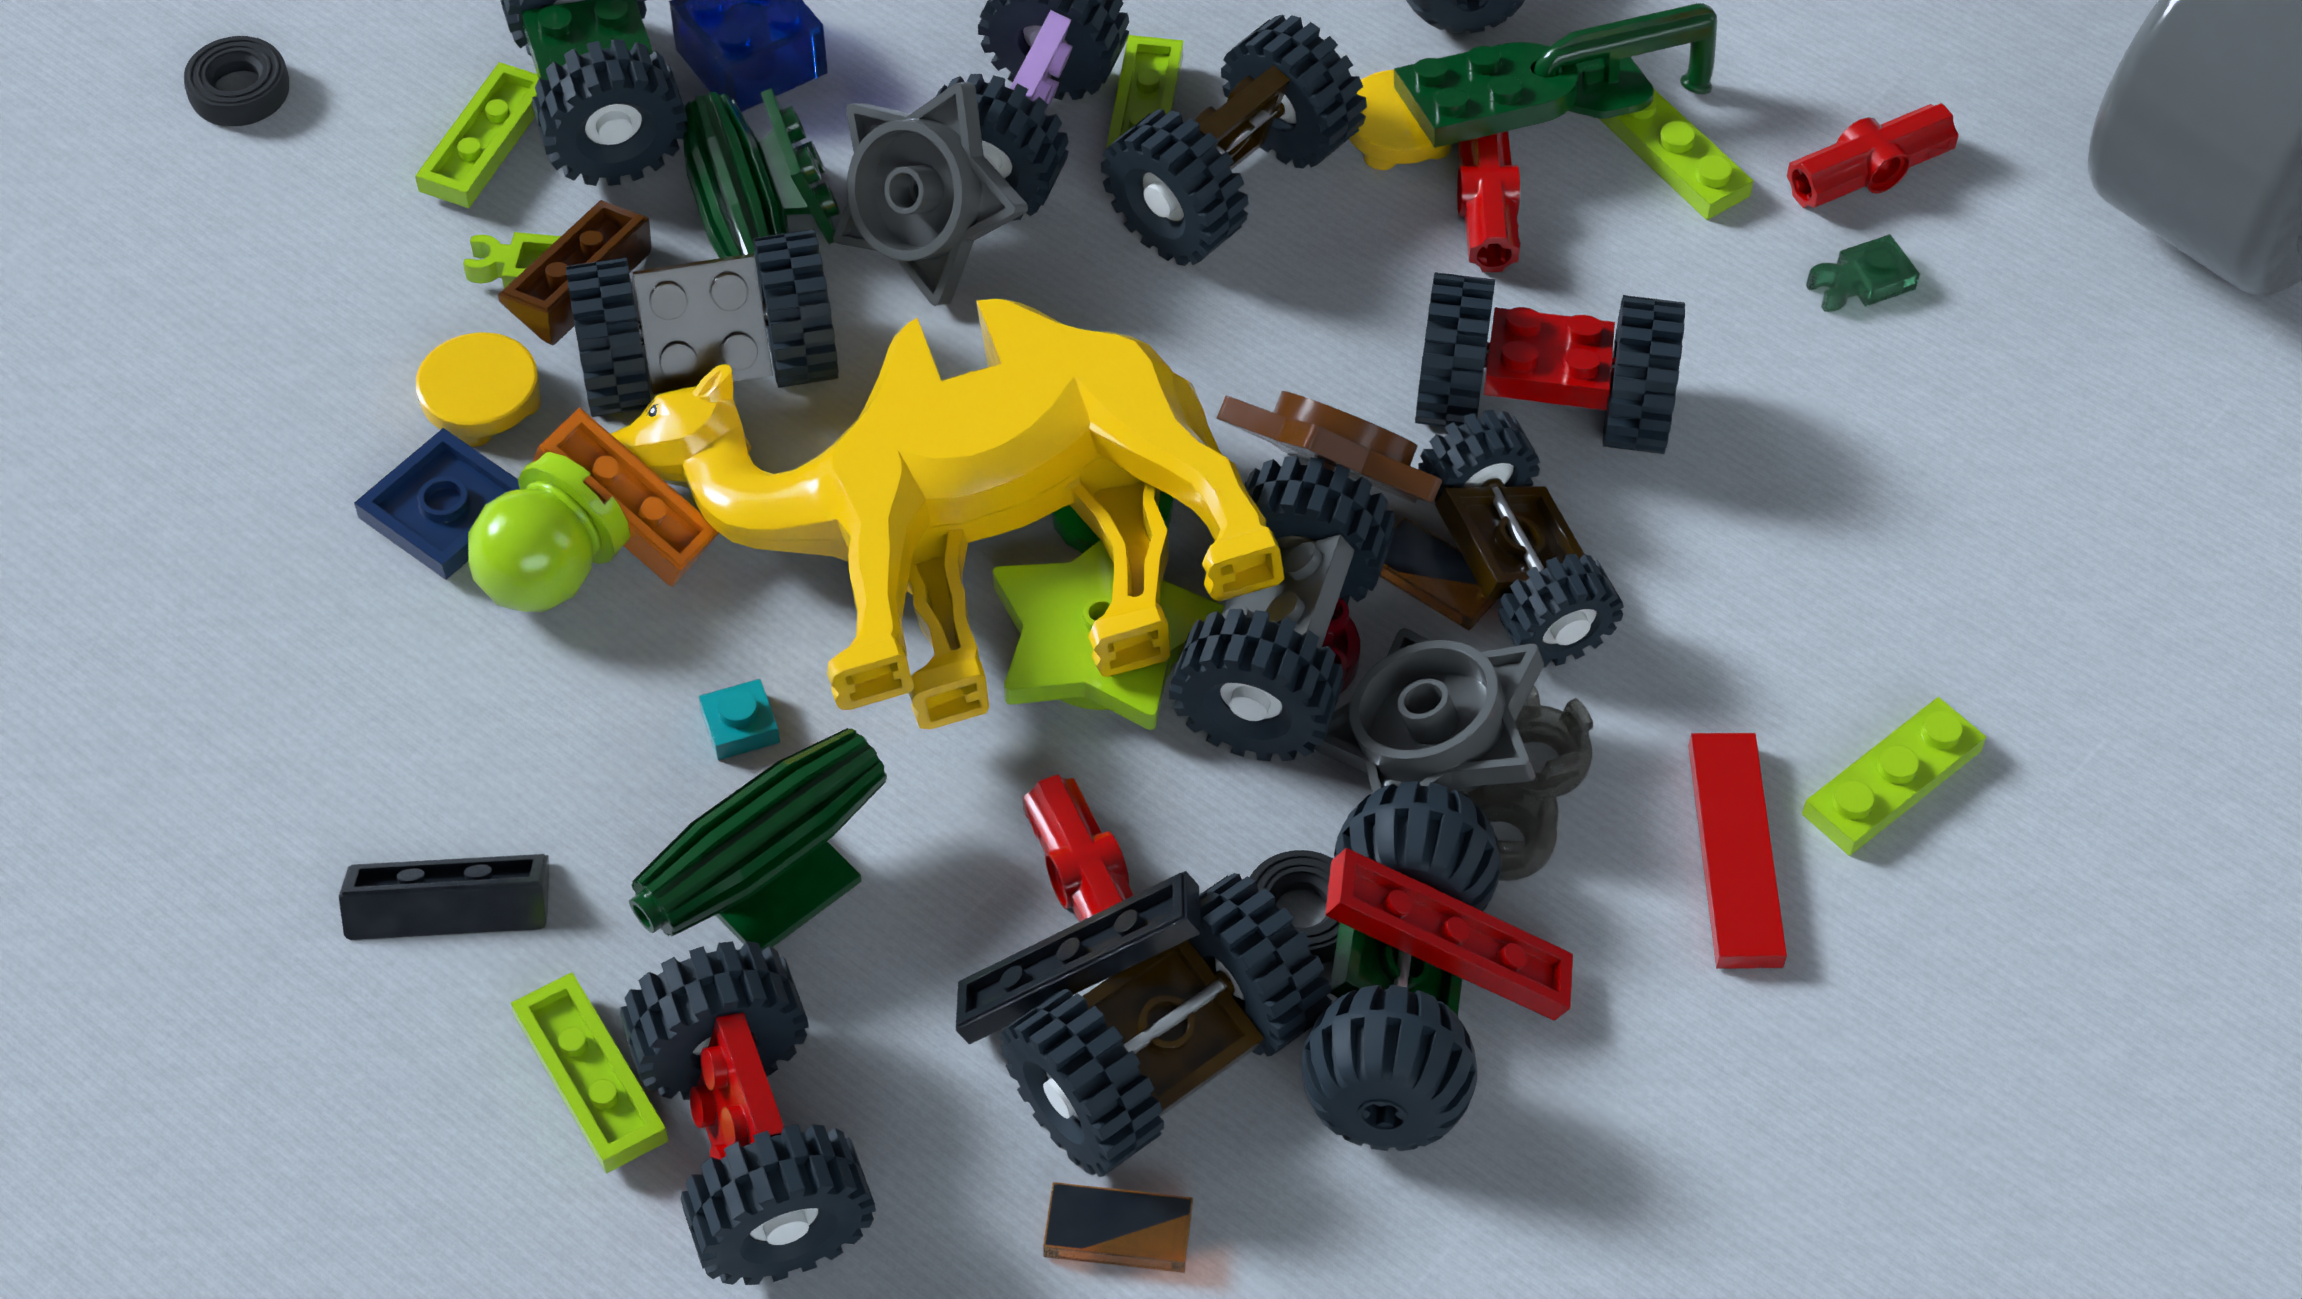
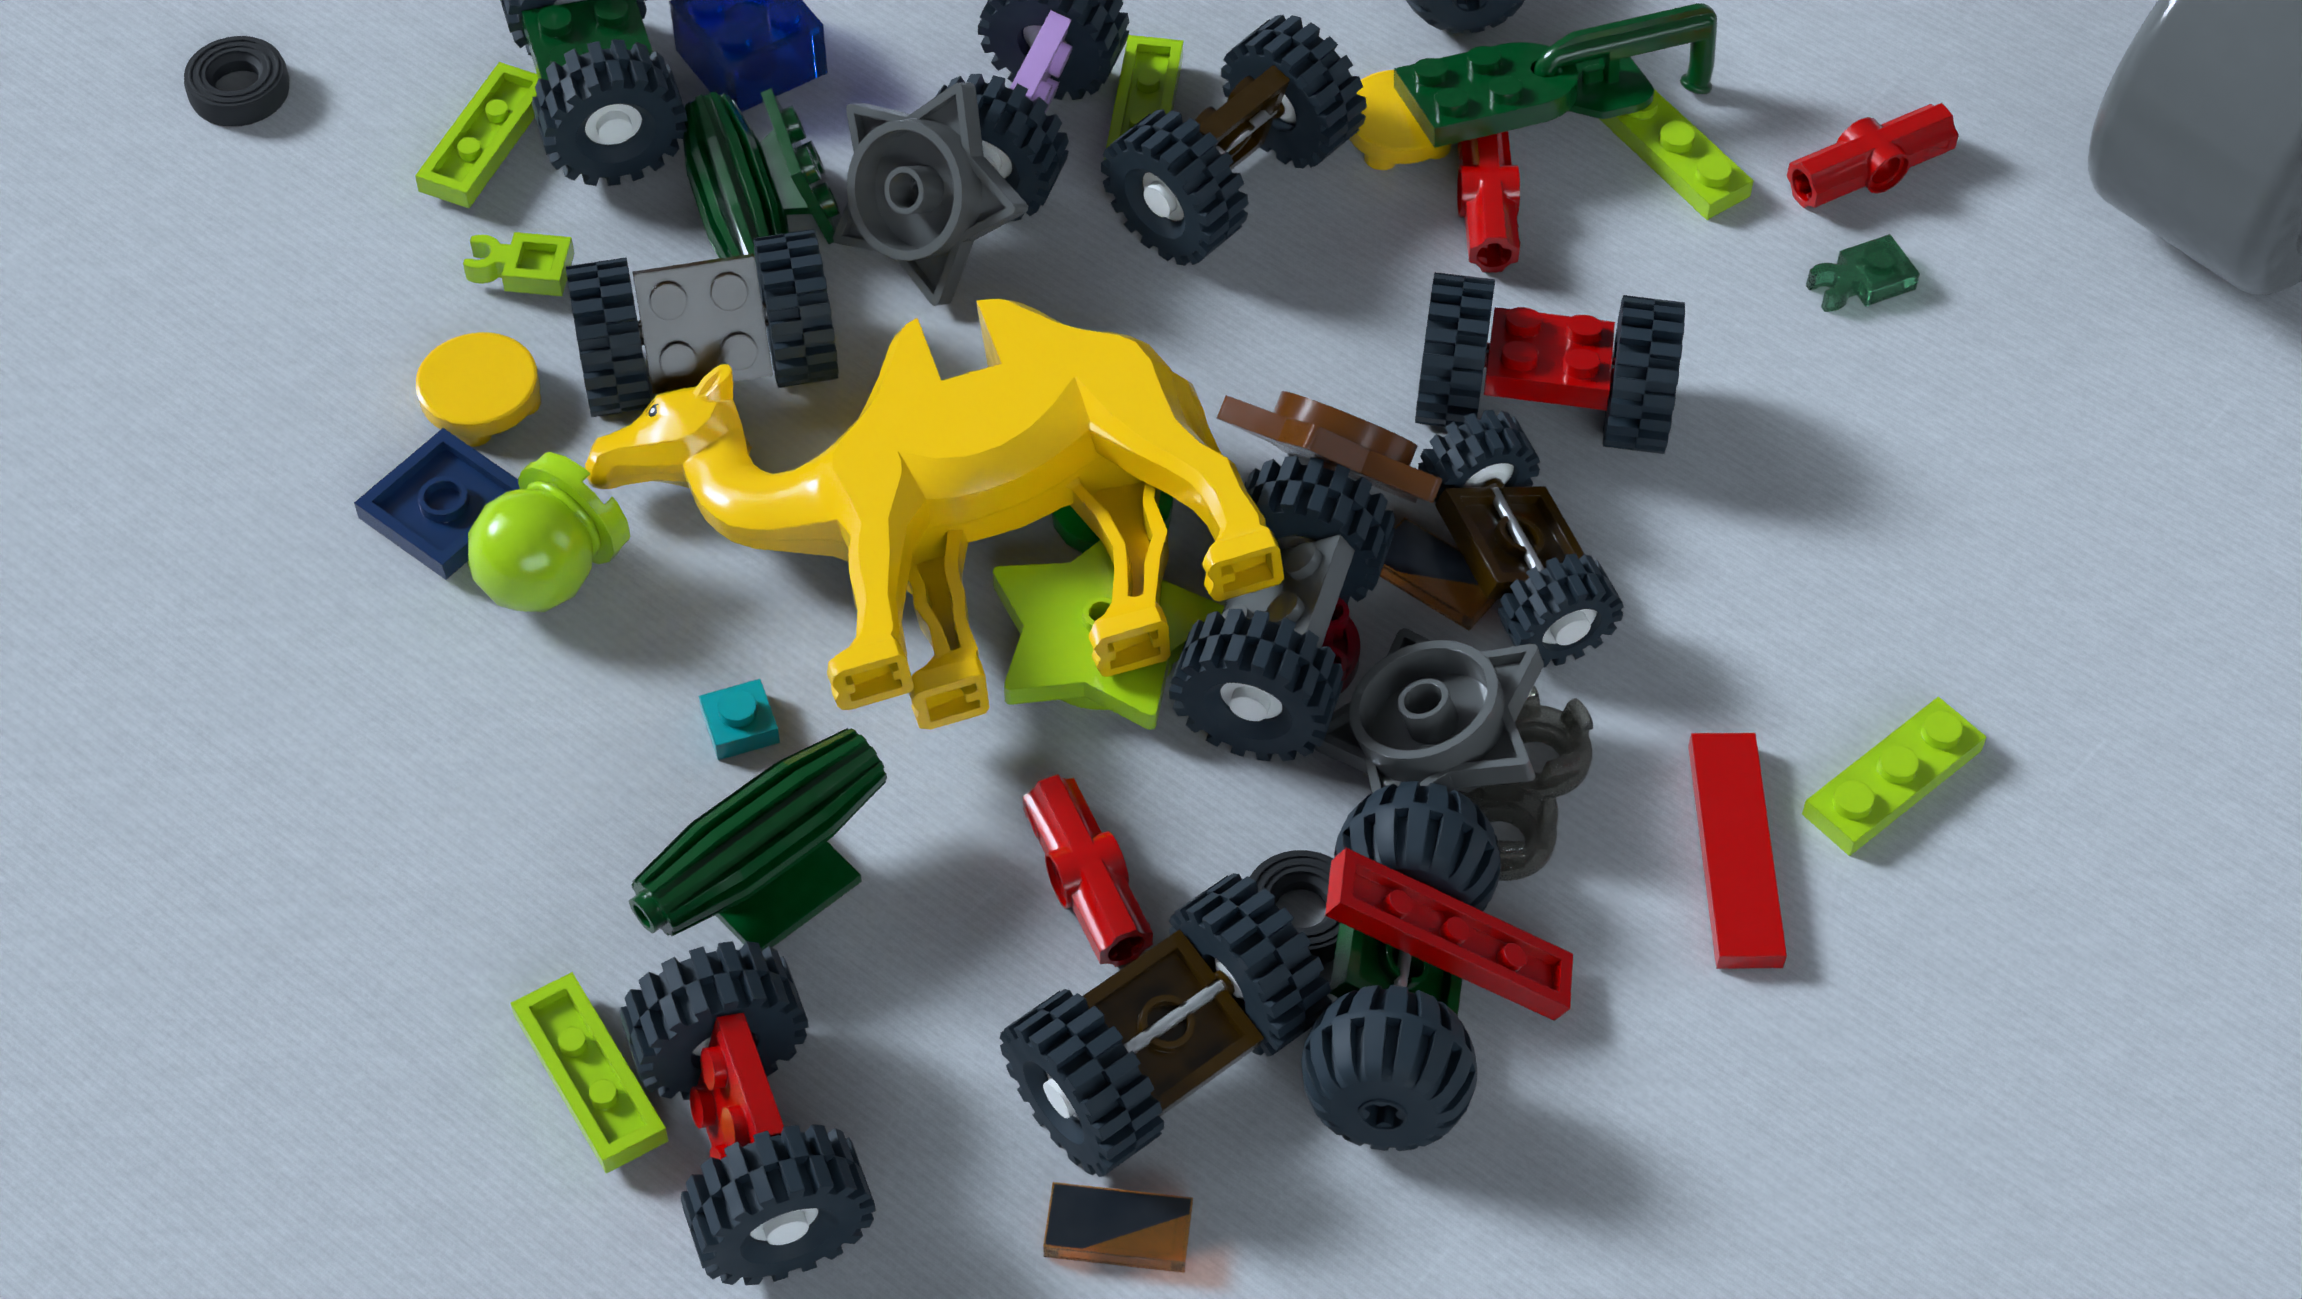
black slope [339,854,549,940] -> none
reddish brown slope [498,200,652,346] -> none
orange slope [533,407,719,586] -> none
black tile [955,871,1200,1045] -> none

